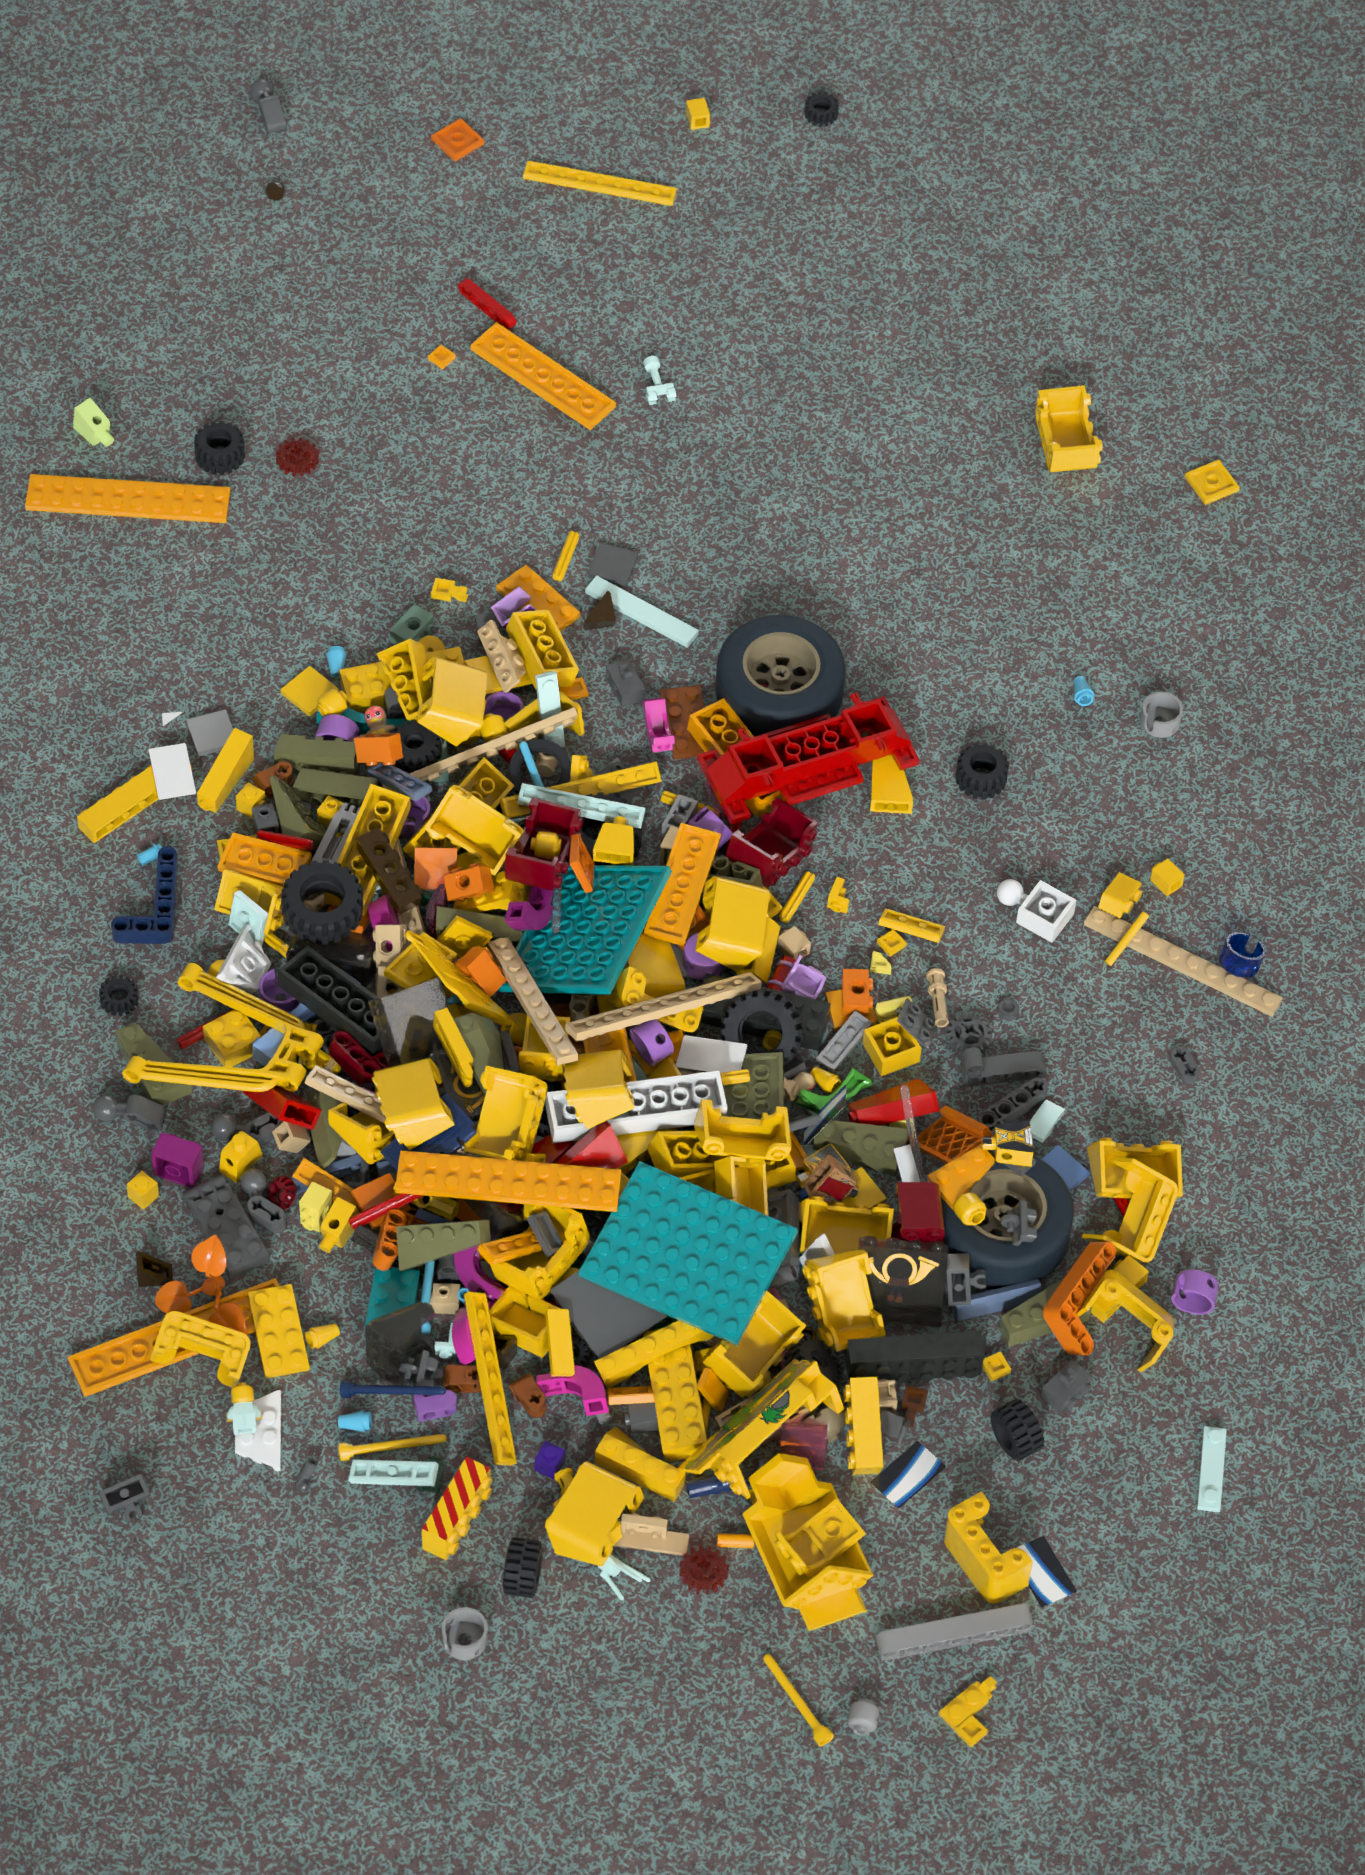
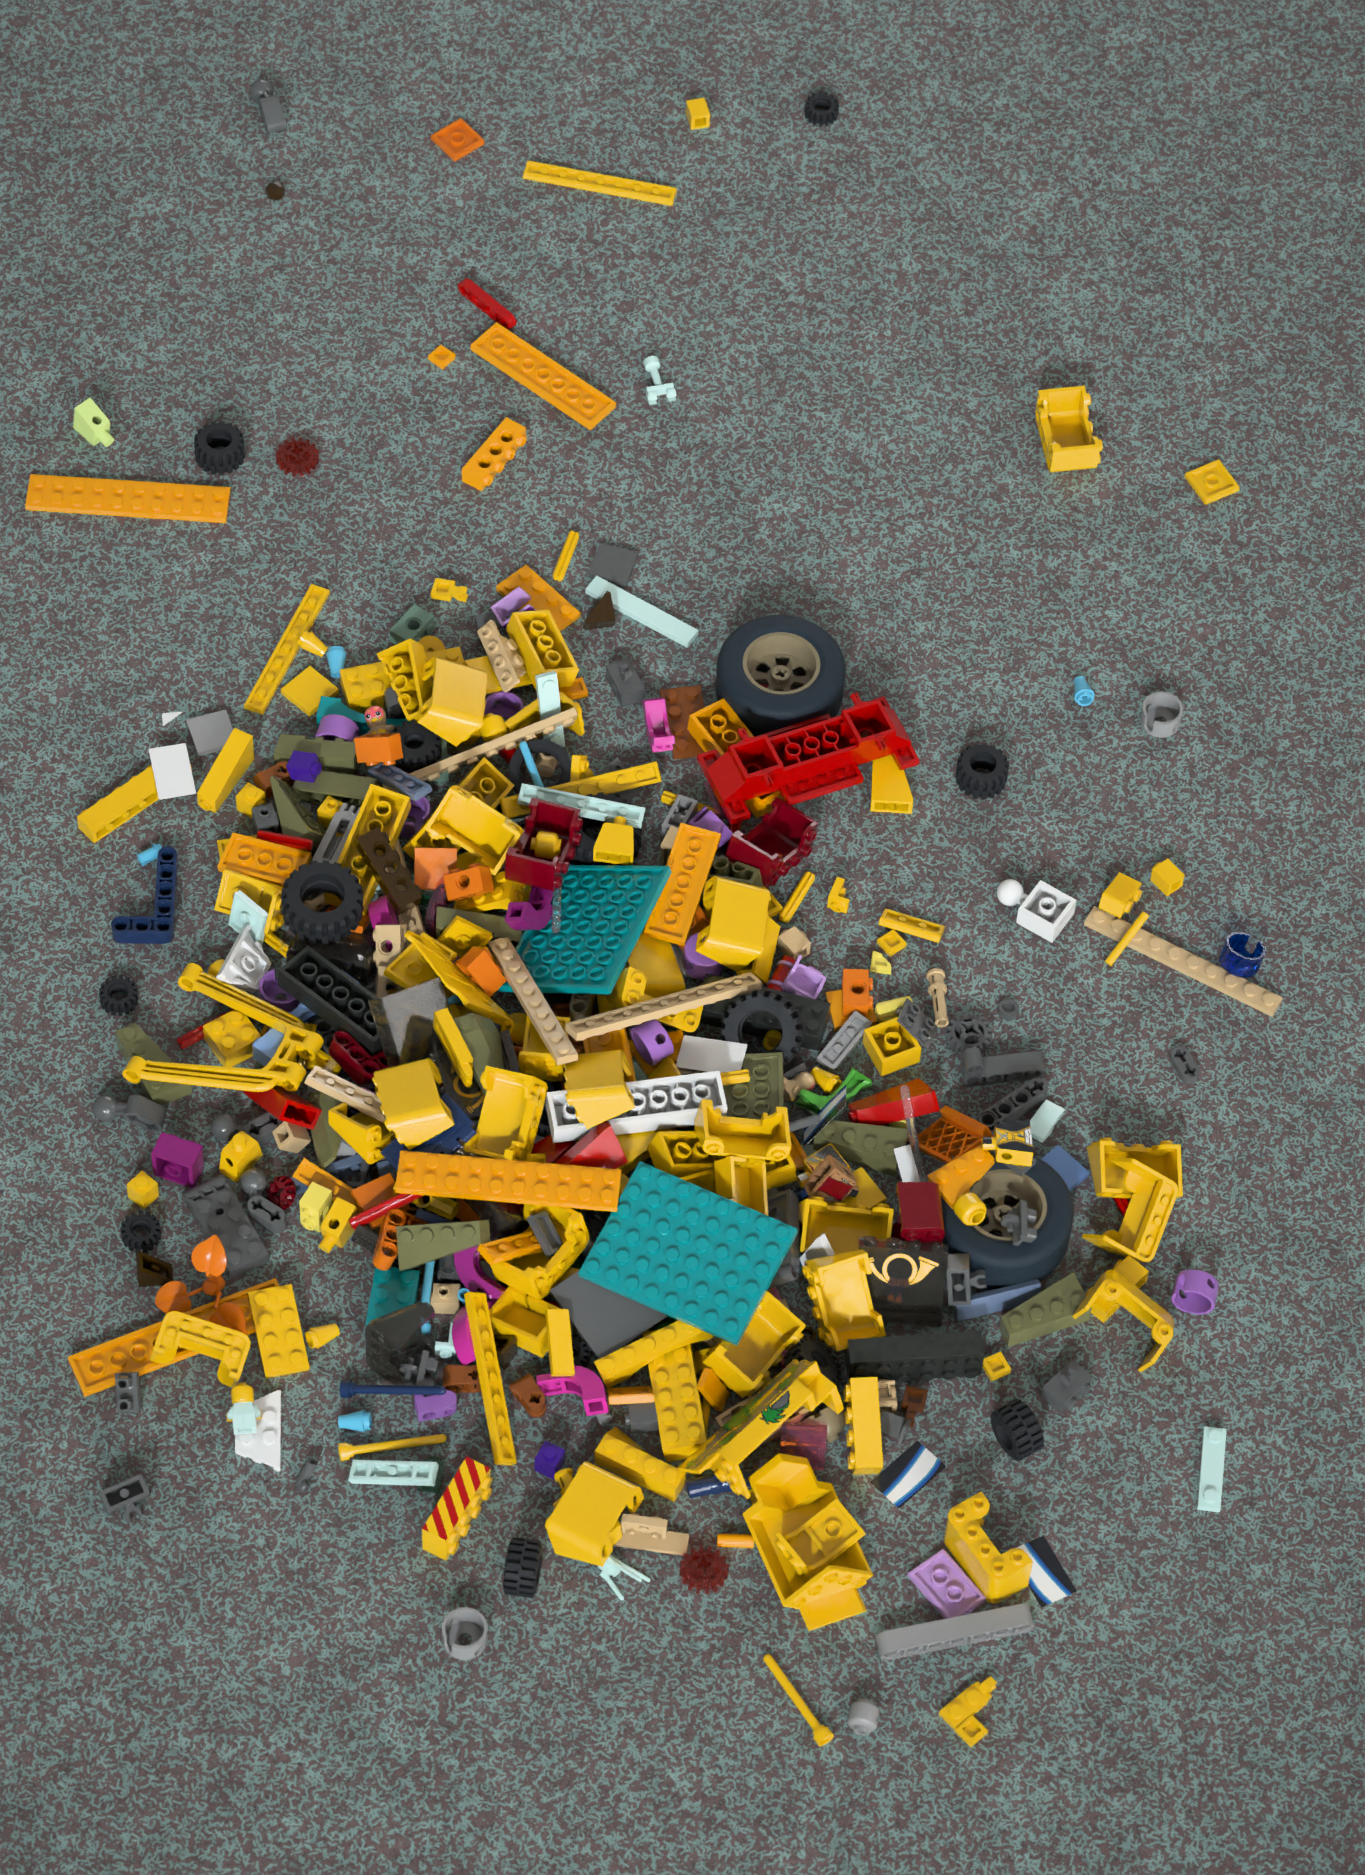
yellow head [316,688,348,717] -> none
orange tile [570,834,595,893] -> none
orange beam [1043,1242,1116,1355] -> none
none -> dark grey hips [115,1372,141,1414]
none -> black tyre [121,1210,161,1253]
none -> yellow tile [244,584,330,715]
none -> dark purple brick [286,750,322,783]
none -> yellow cone [297,630,328,657]
none -> light orange brick [462,417,527,491]
none -> lavender tile [907,1548,987,1619]

